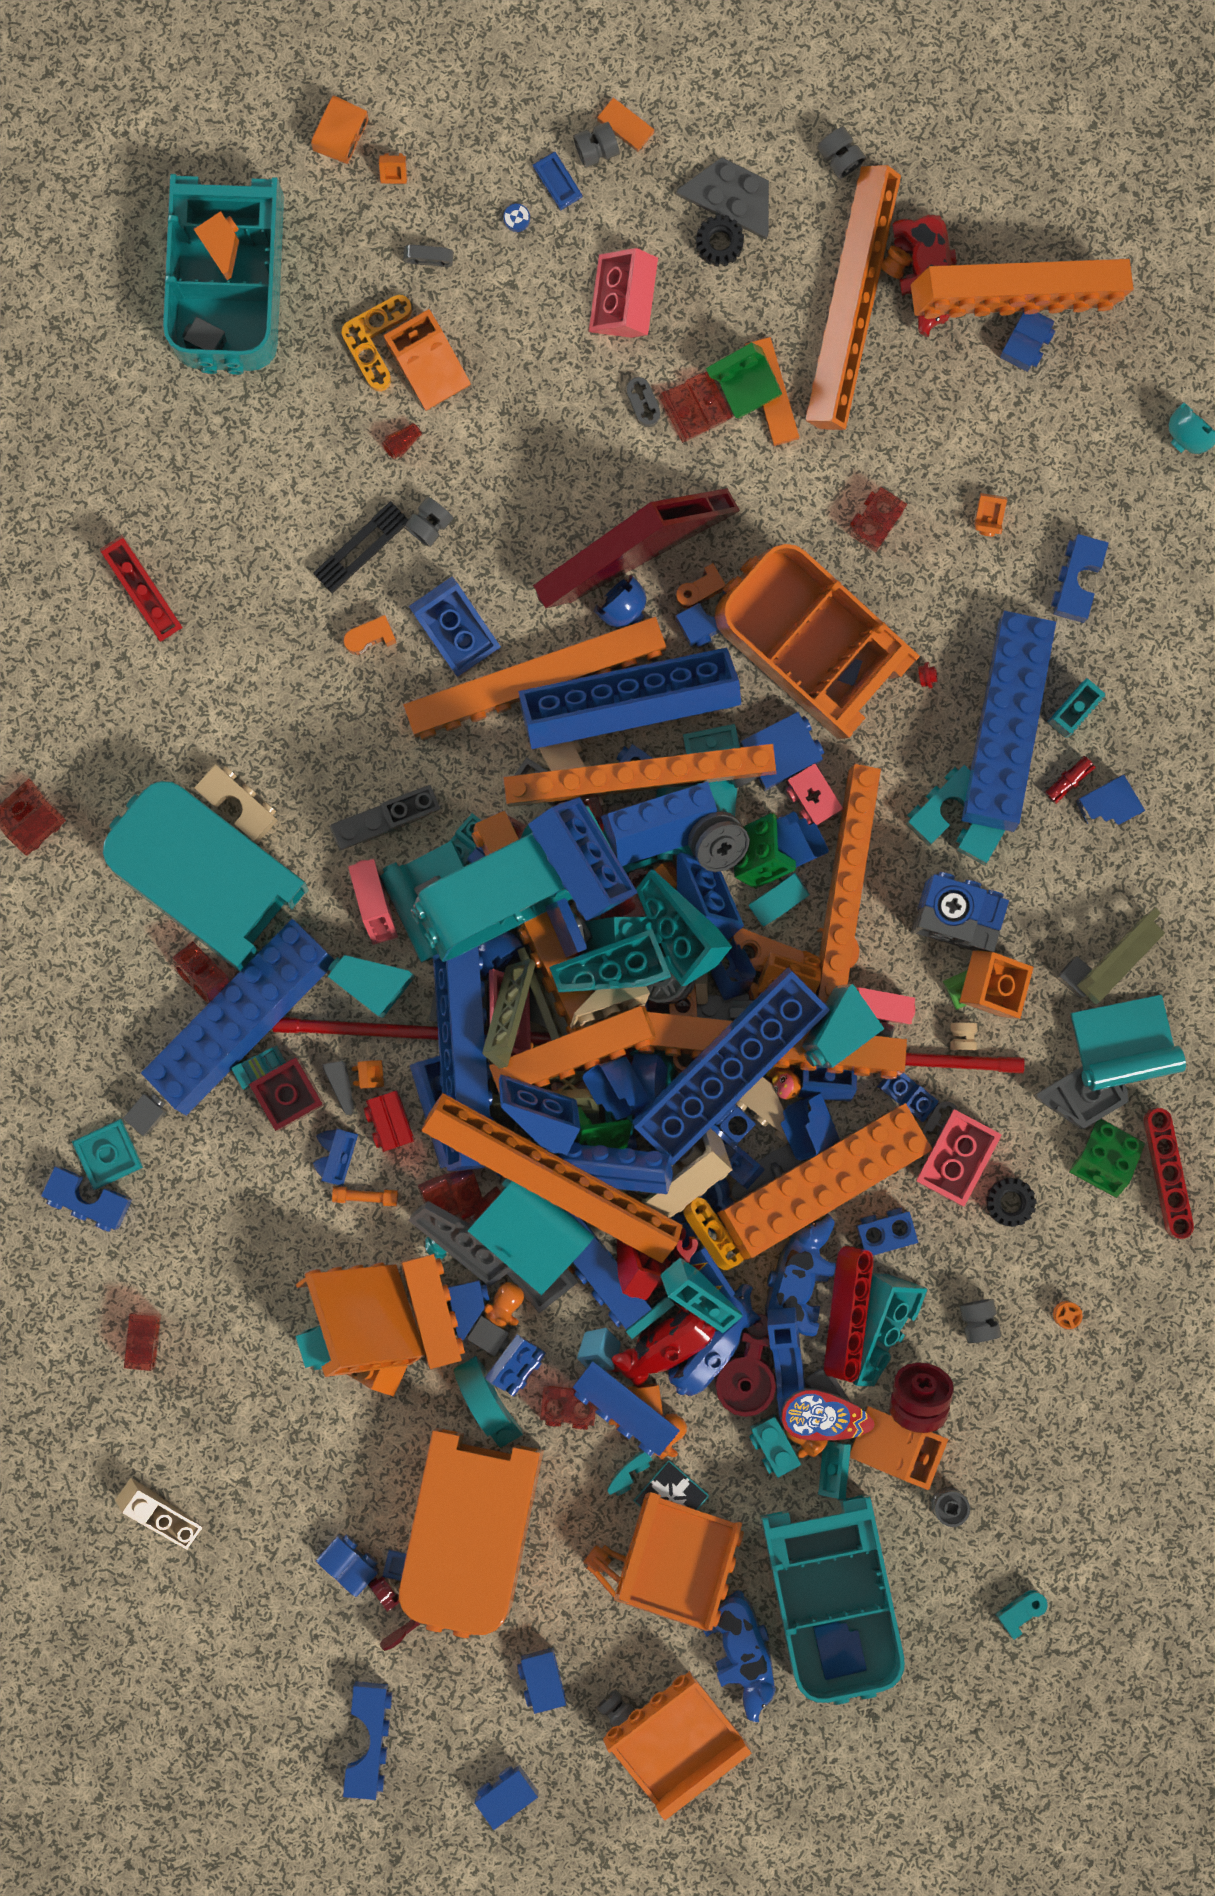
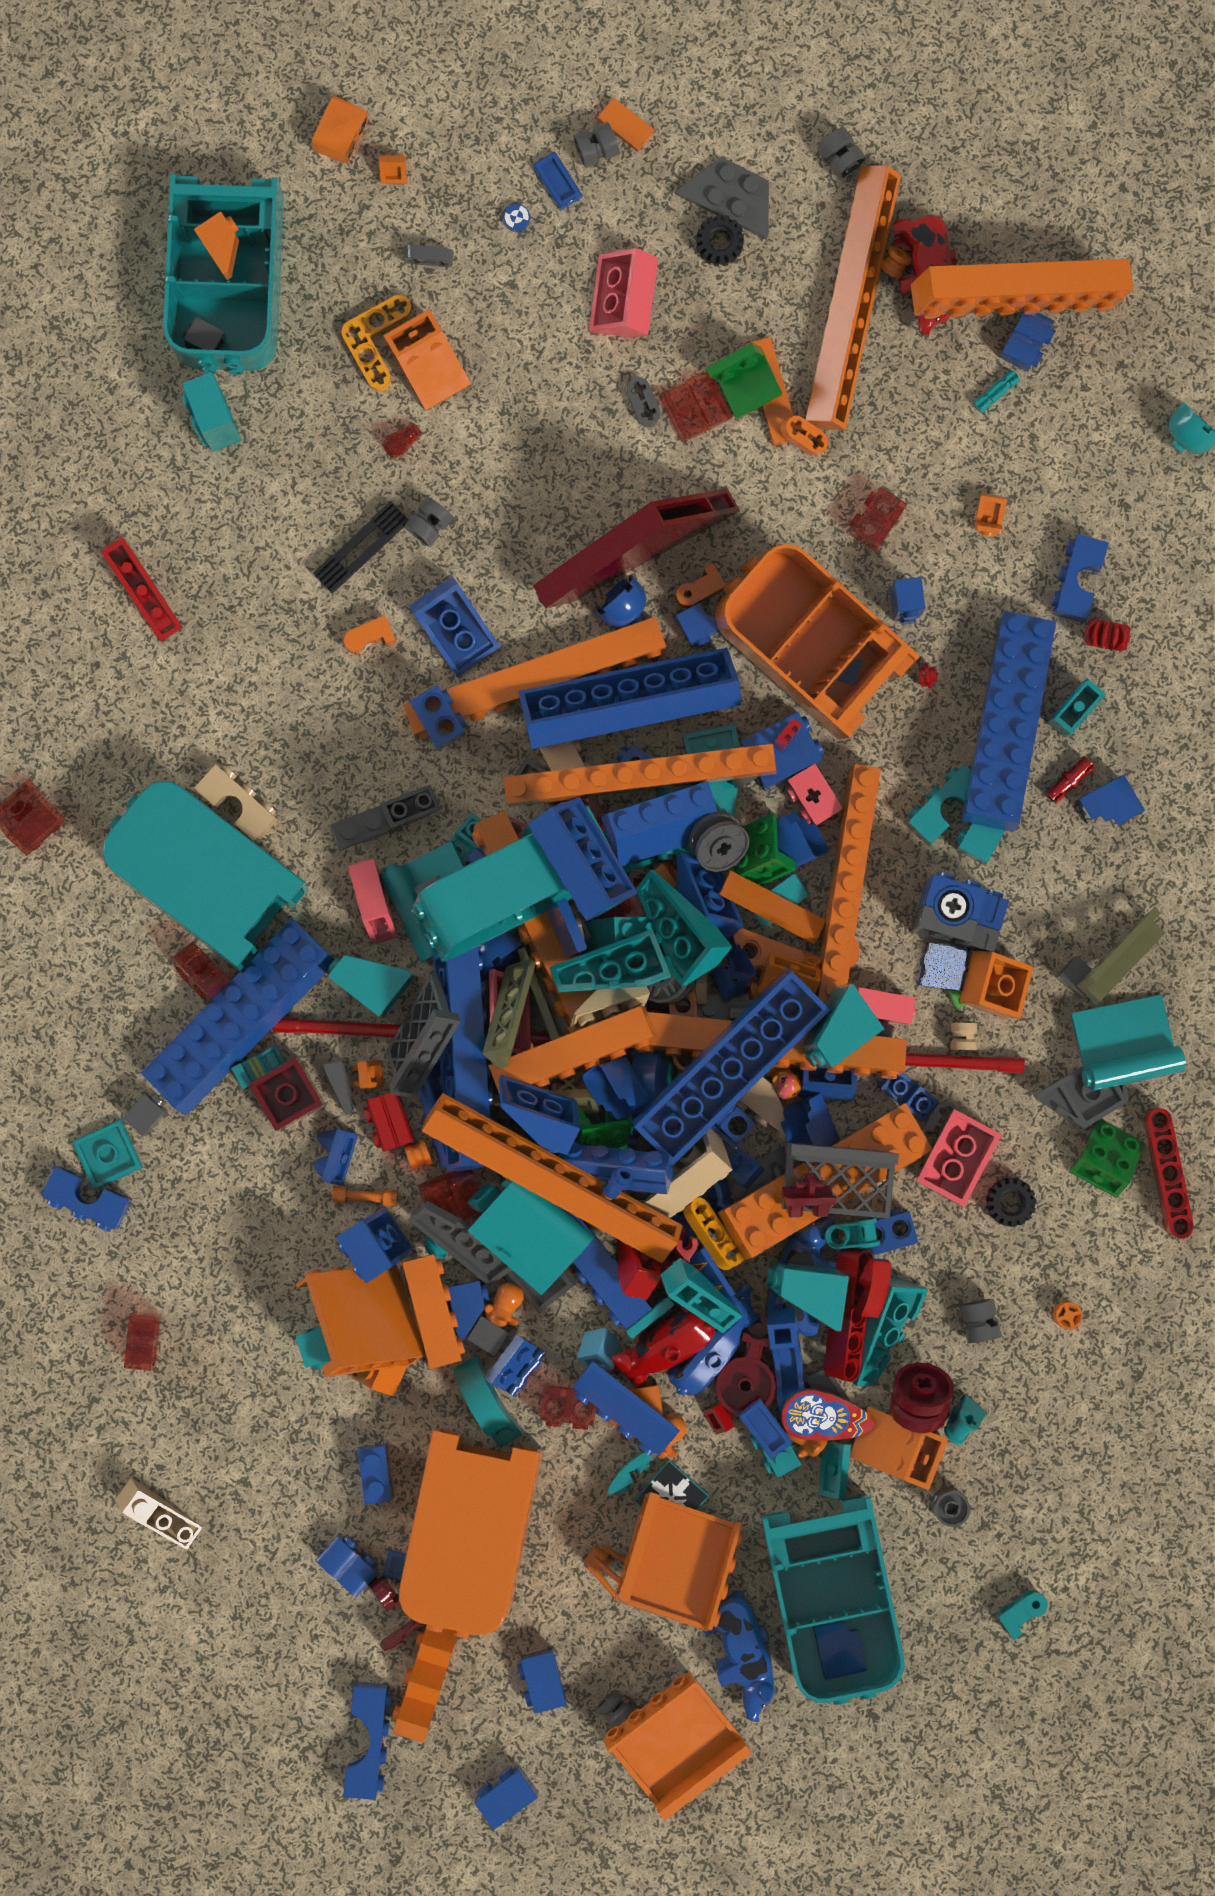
none -> teal brick [181,372,242,452]
none -> blue slope [336,1207,415,1283]
none -> blue brick [358,1443,394,1505]
none -> dark grey fence [386,974,461,1098]
none -> orange brick [391,1629,457,1743]
none -> orange wheel [404,1138,433,1171]
none -> blue brick [410,685,467,751]
none -> teal tile [467,1184,501,1212]
none -> blue pin [603,1167,633,1199]
none -> red plate [702,1403,735,1435]
none -> orange tile [719,870,825,944]
none -> blue tile [738,1398,793,1459]
none -> teal slope [766,1261,849,1331]
none -> red tile [774,718,802,753]
none -> orange beam [780,416,828,455]
none -> dark grey fence [781,1142,899,1219]
none -> dark red hips [781,1172,836,1218]
none -> teal piece [825,1217,880,1249]
none -> red slope [854,1258,891,1317]
none -> blue brick [890,577,925,625]
none -> clear blue piece [918,942,970,992]
none -> teal piece [944,1394,987,1445]
none -> teal axle [973,370,1020,413]
none -> red gear [1084,619,1131,651]

